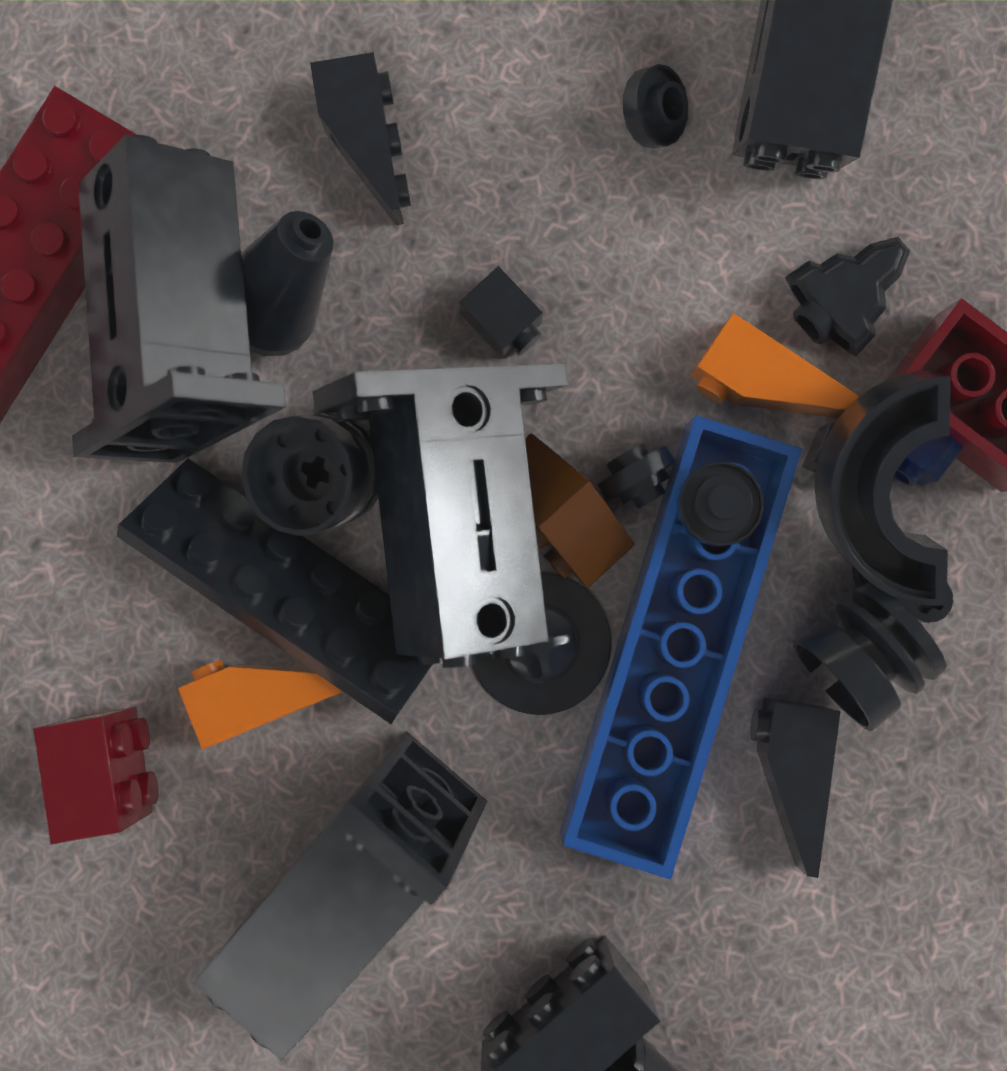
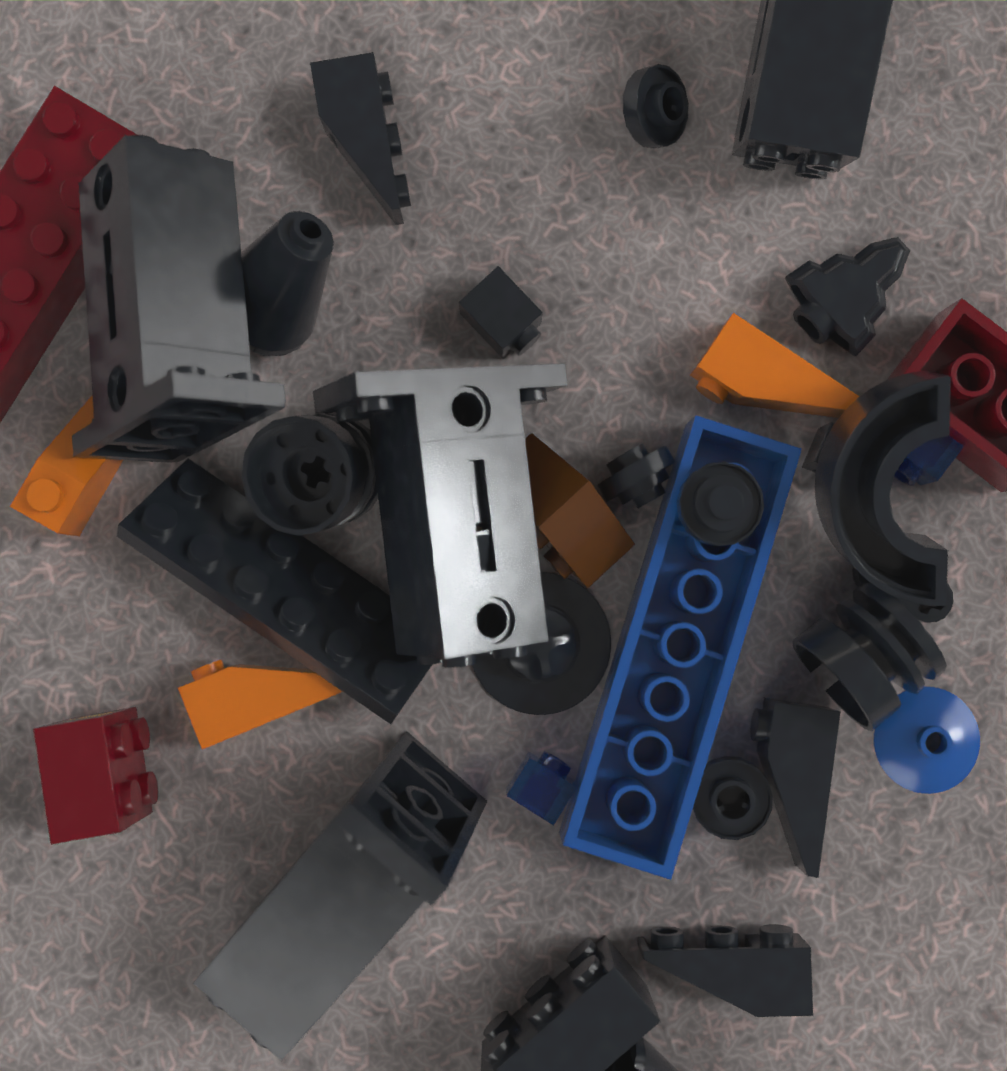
none -> orange slope [10,395,123,537]
none -> clear blue plate [506,750,577,826]
none -> black slope [637,924,813,1017]
none -> black plate [693,756,773,840]
none -> blue dish [874,686,980,794]

